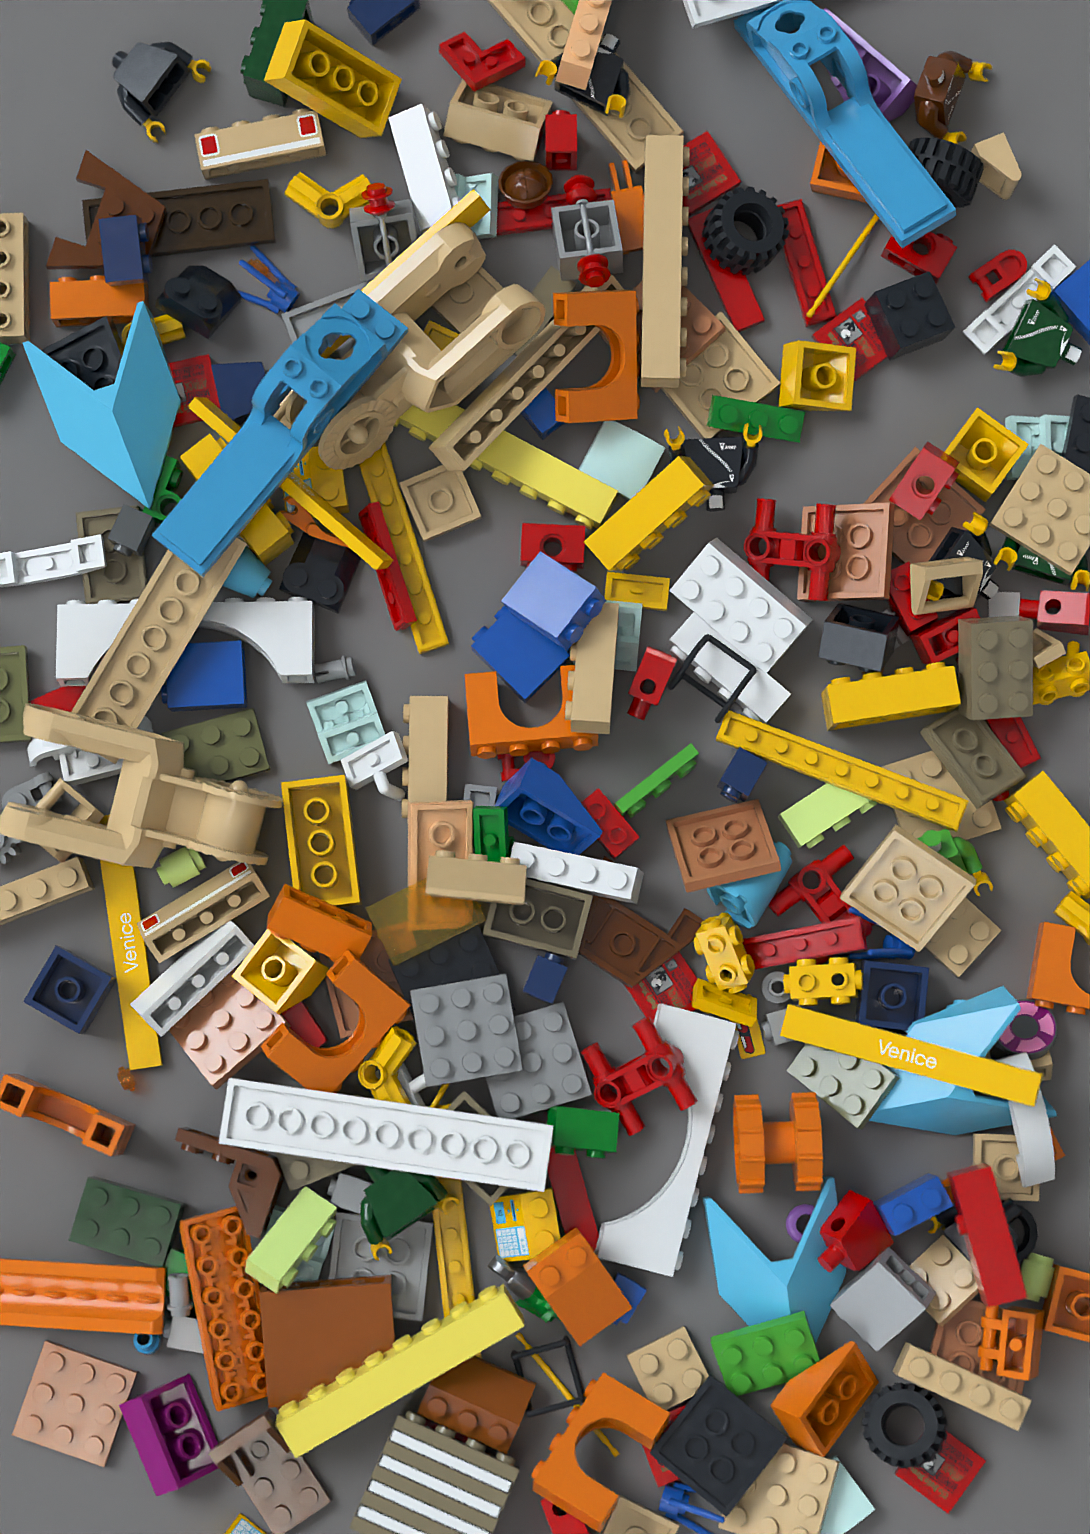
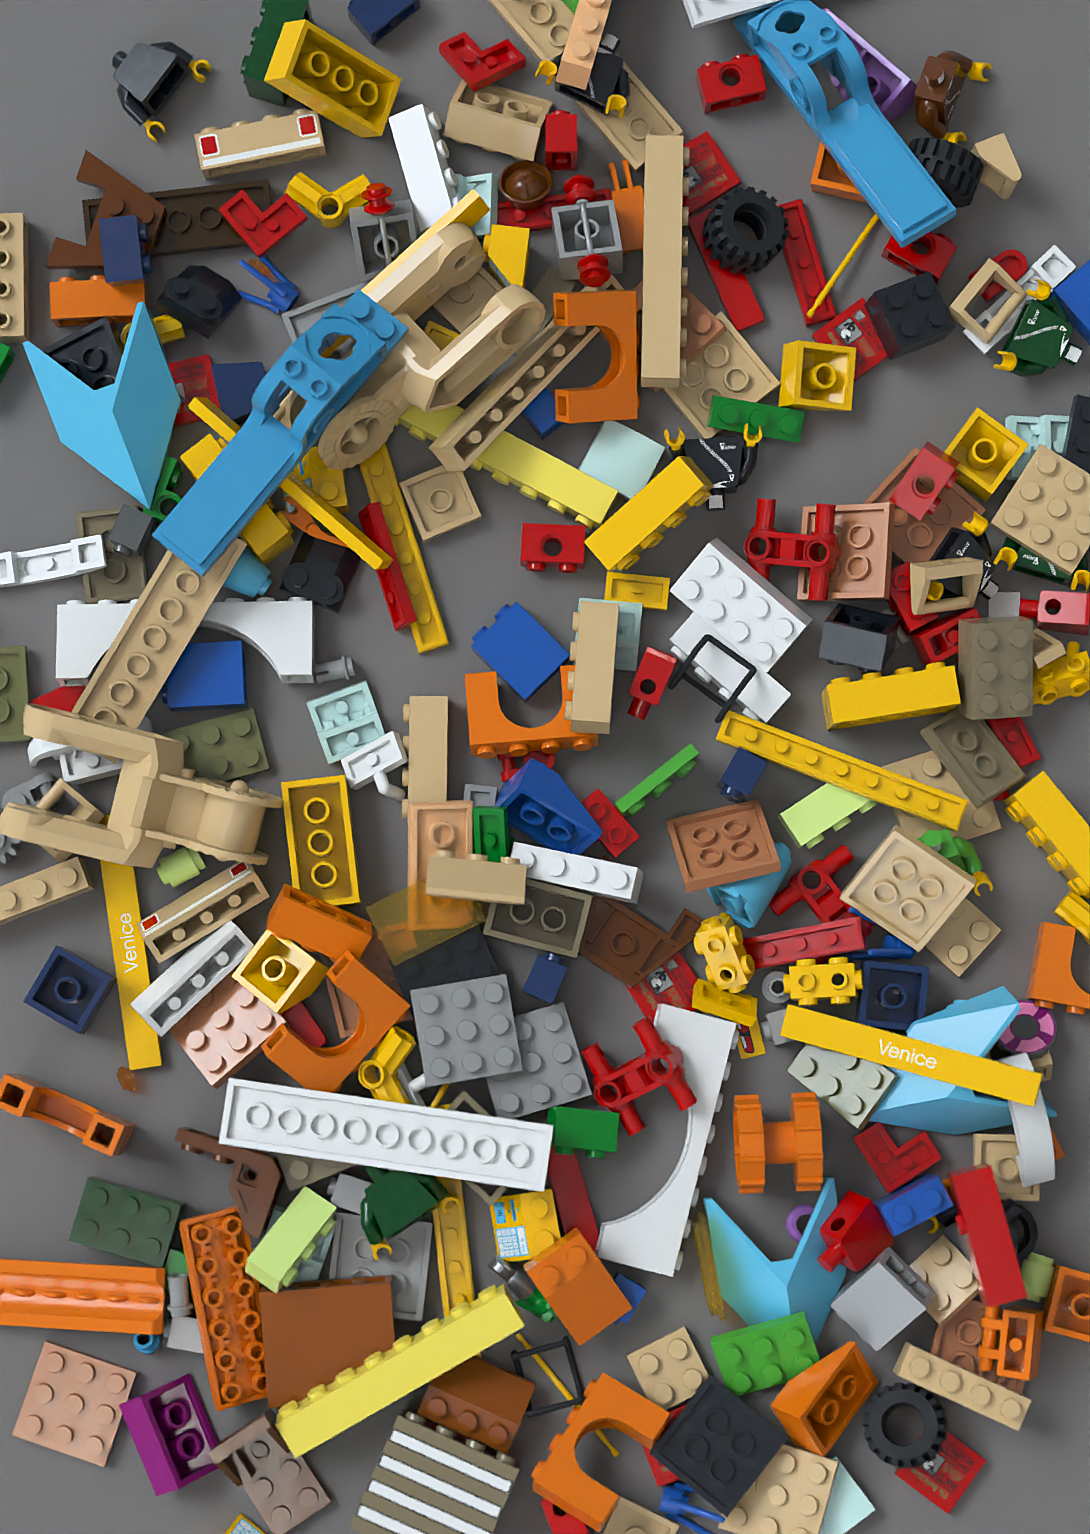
brick [501,551,606,651] -> none
none -> red plate [218,189,308,259]
none -> yellow slope [483,224,530,289]
none -> clear yellow piece [691,1212,726,1321]
none -> red brick [696,54,767,114]
none -> red plate [852,1122,942,1194]
none -> tan tile [949,258,1027,344]

